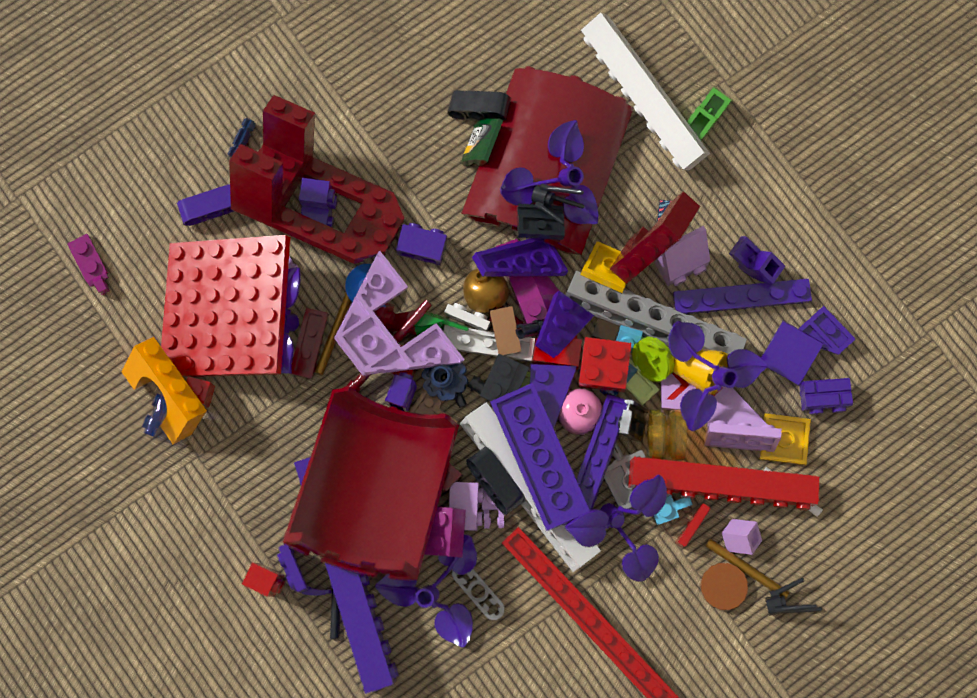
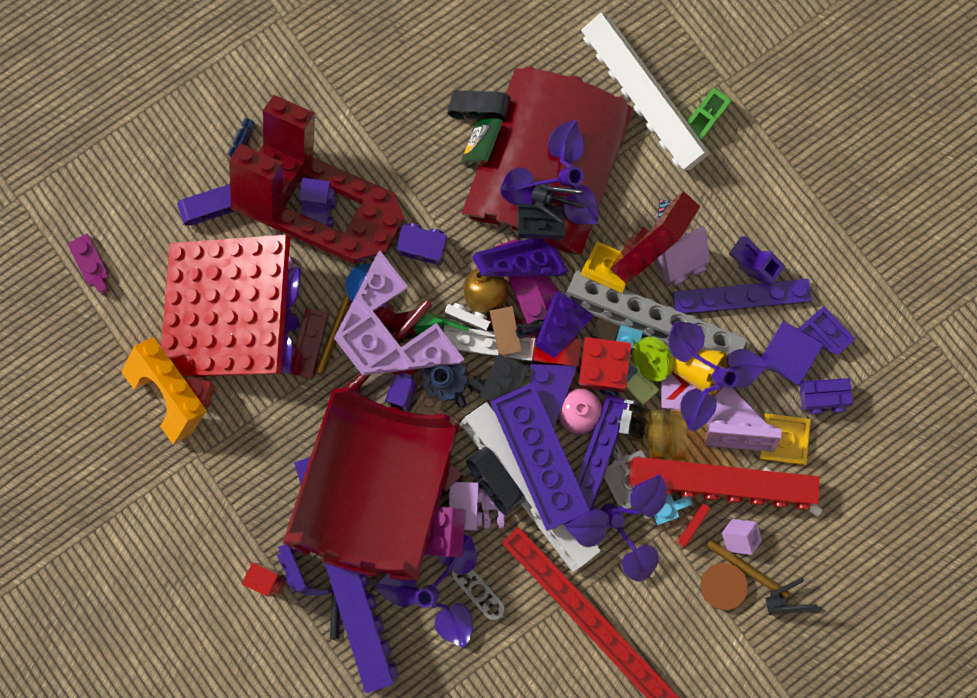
clear blue plate [141,392,167,437] -> none

